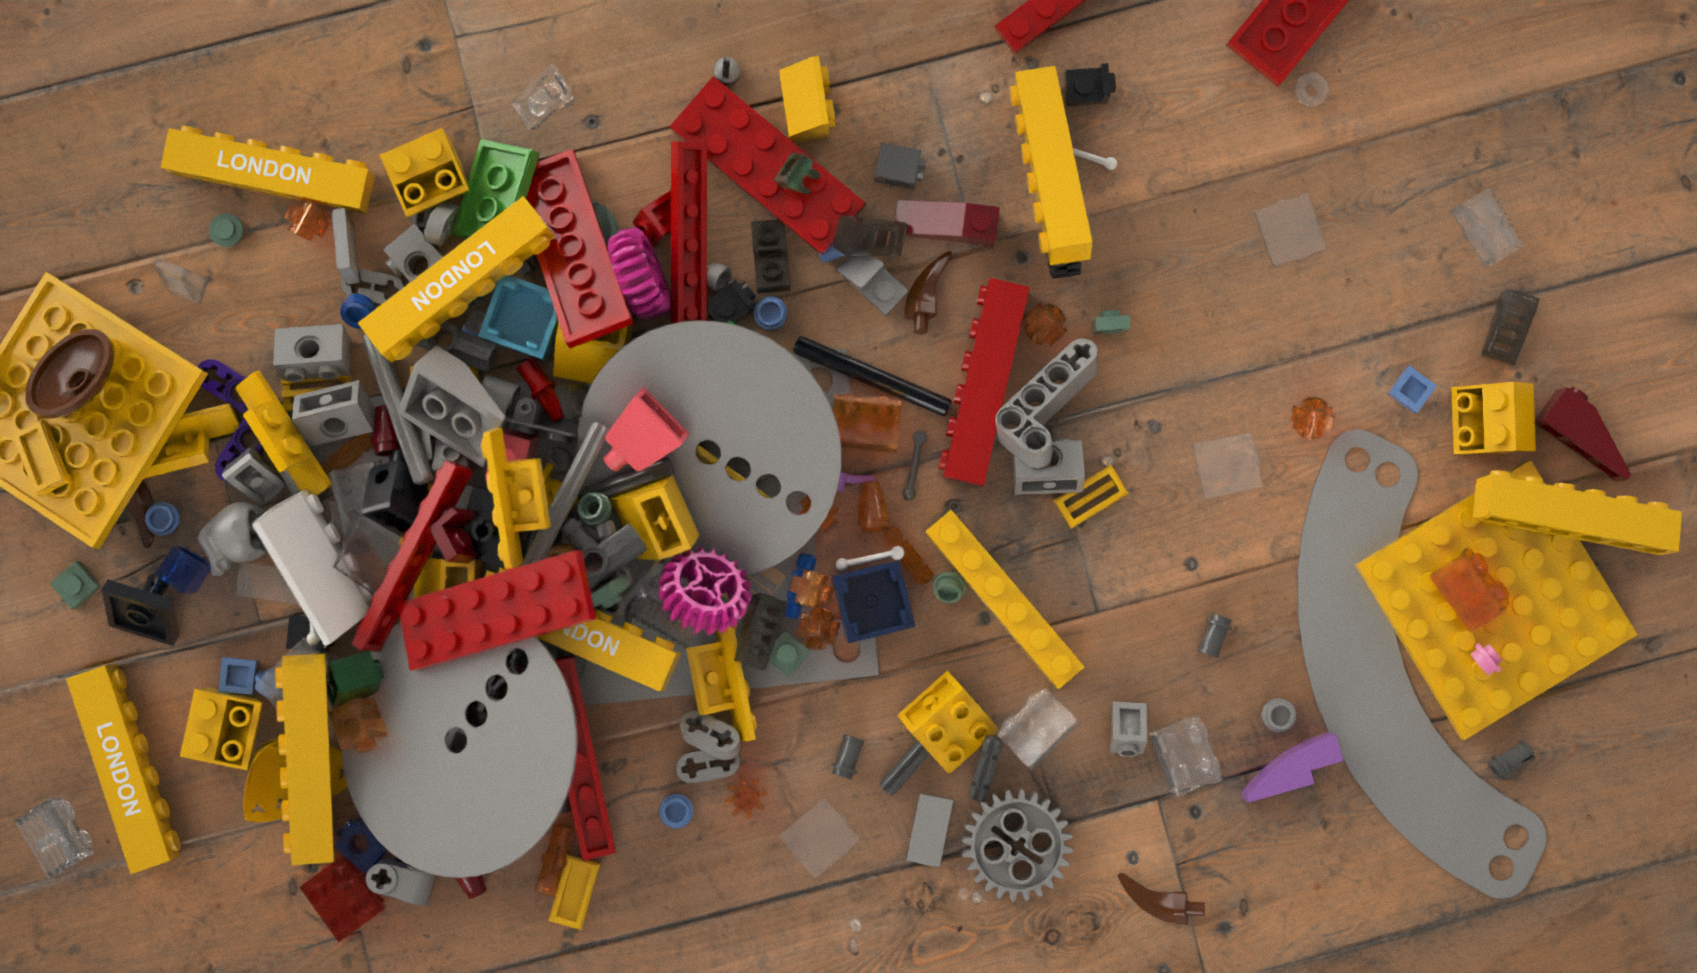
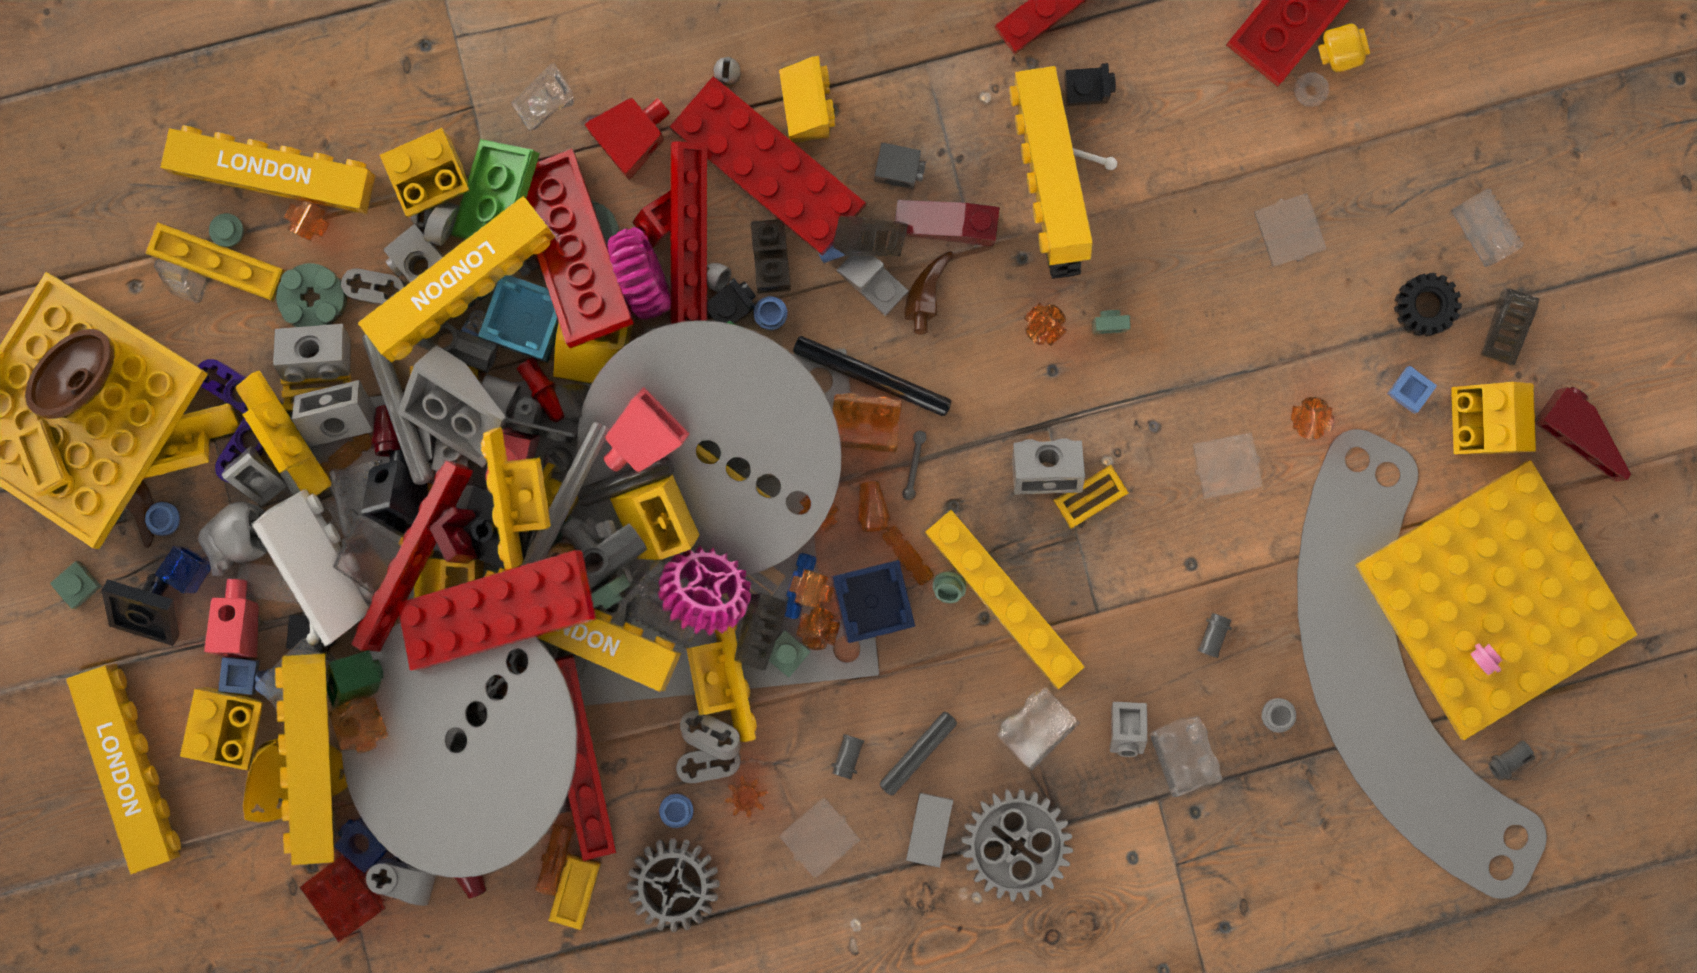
clear brick [14,796,94,879] -> none
light grey tile [332,208,360,285] -> none
blue tile [340,294,376,329] -> none
sand green plate [578,492,612,526] -> none
tile [773,153,820,194] -> none
white hinge [836,546,905,571] -> none
medium lavender hand [837,472,875,492] -> none
yellow bracket [897,670,999,773] -> none
red brick [938,278,1030,487] -> none
dark grey axle [969,735,1003,802] -> none
light grey beam [995,338,1098,469] -> none
reddish brown bar [1118,873,1205,925] -> none
medium lavender slope [1241,732,1344,803] -> none
clear orange bracket [1429,547,1510,632] -> none
yellow brick [1472,470,1682,556] -> none
none -> yellow tile [145,222,286,302]
none -> coral torso [204,579,259,658]
none -> sand green plate [276,263,347,327]
none -> red torso [584,98,670,180]
none -> light grey gear [627,838,720,932]
none -> yellow head [1318,23,1371,72]
none -> black tyre [1394,273,1462,337]

